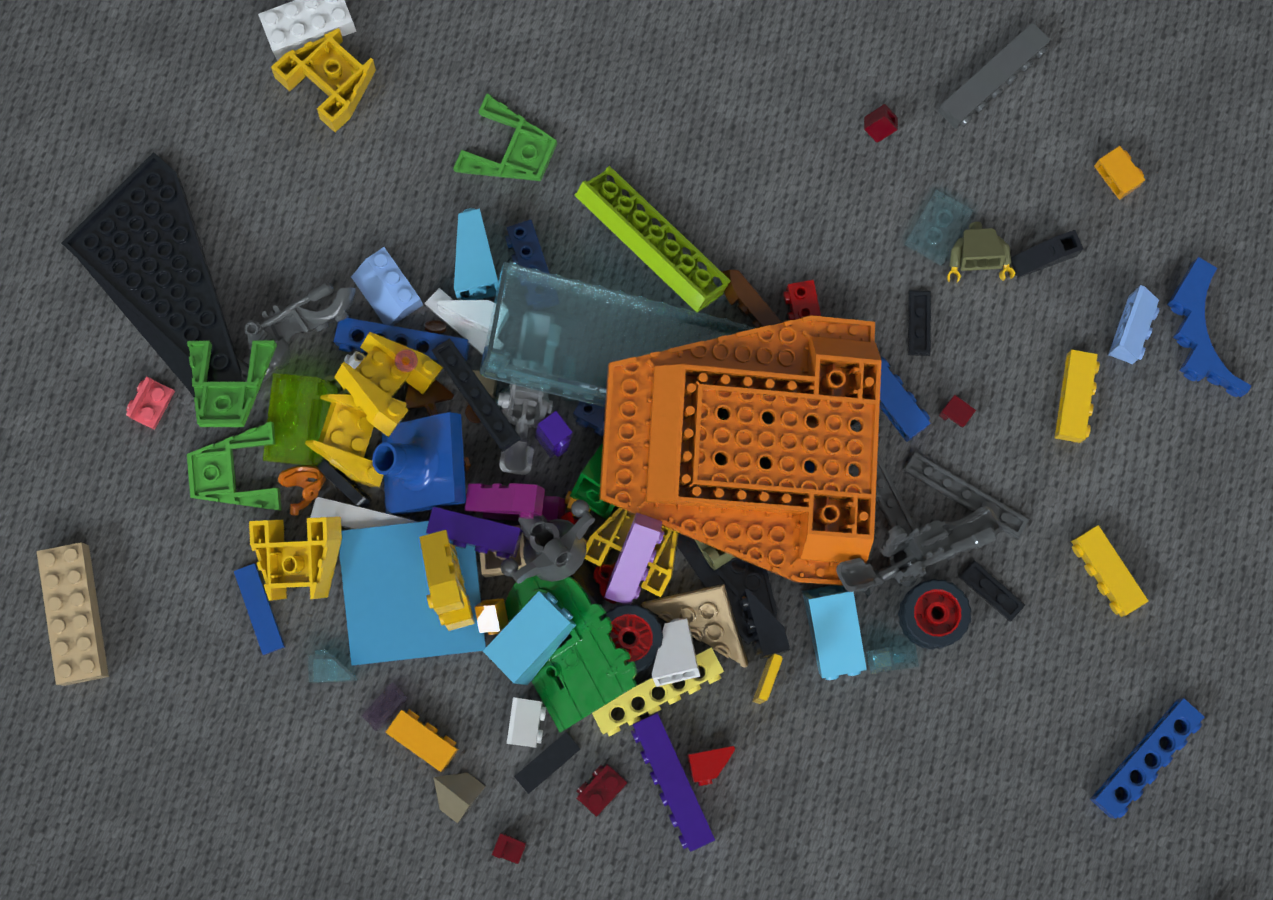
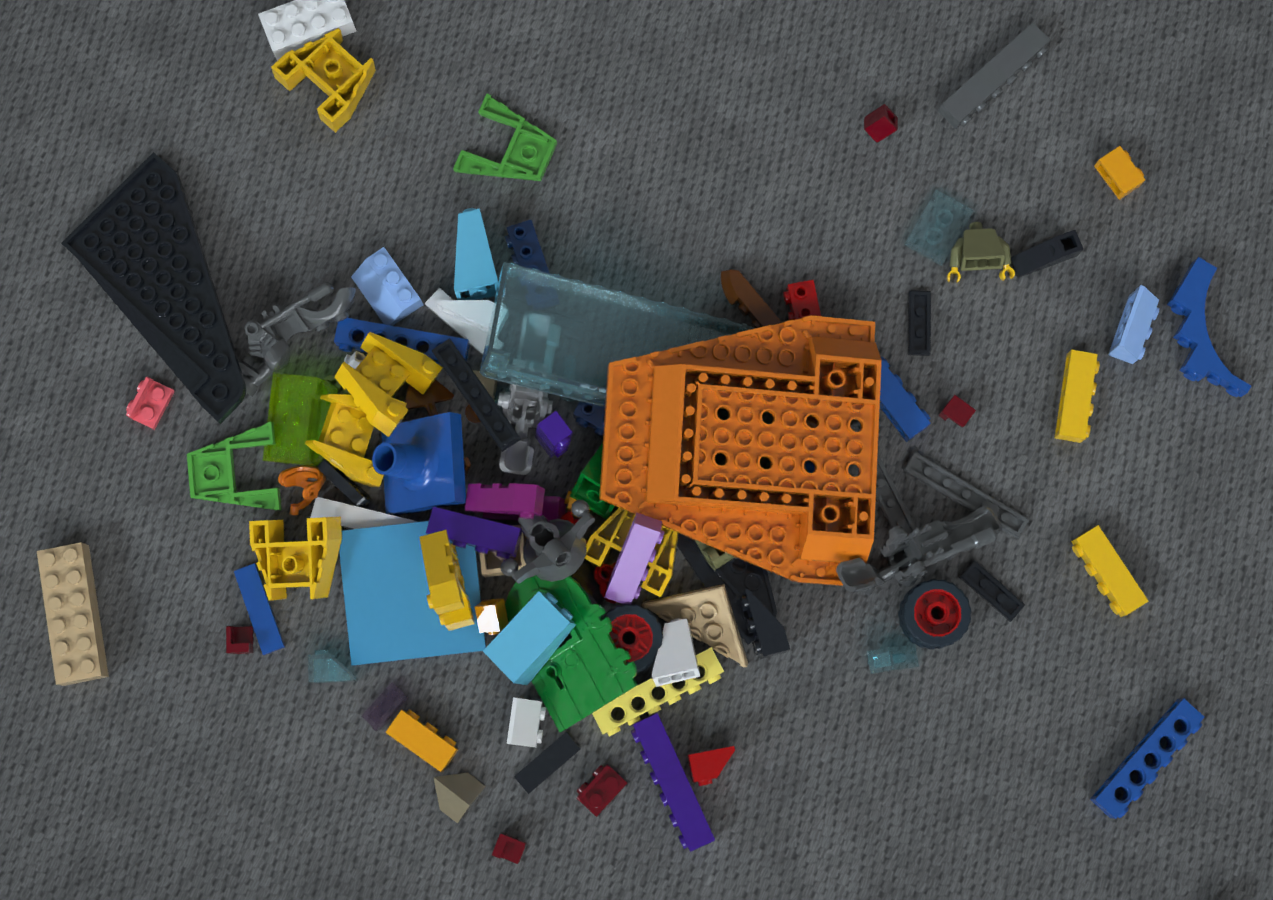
bright green wing [187,340,277,427] -> none
clear pink plate [395,349,418,372] -> none
reddish brown piece [425,320,447,334] -> none
lime tile [574,166,731,313] -> none
yellow tile [752,654,783,704] -> none
medium azure slope [802,585,867,680] -> none
none -> dark red panel [226,626,253,654]

